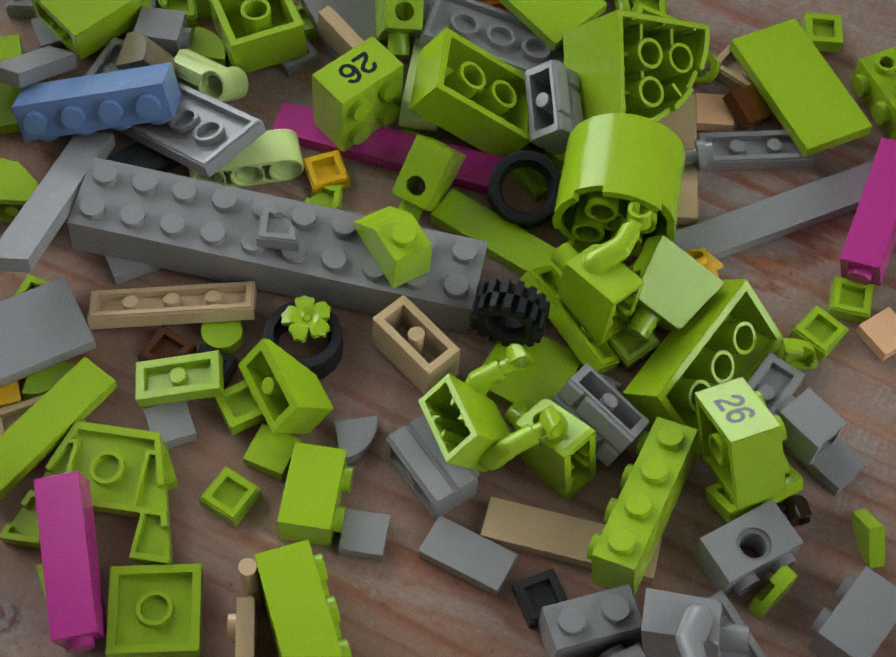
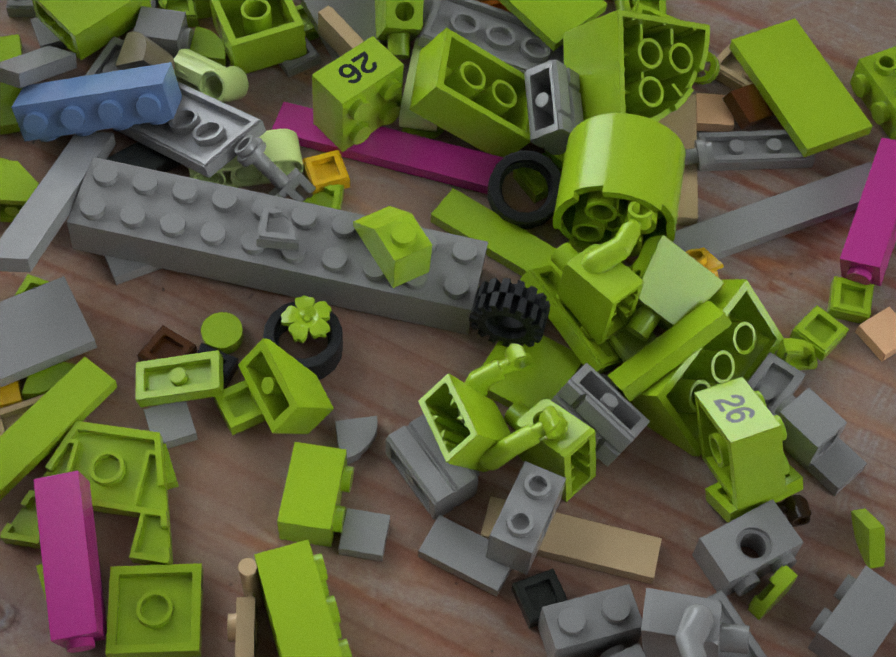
tan tile [87,281,257,330] -> none
lime tile [199,466,262,528] -> none
lime tile [243,423,301,481] -> none
tan brick [372,295,461,395] -> none
lime torso [392,134,467,222] -> none
lime brick [587,416,698,596] -> none
lime plate [802,12,843,53] -> none
none -> light grey hinge [234,135,316,202]
none -> light grey brick [486,461,566,575]
none -> lime tile [607,300,732,402]

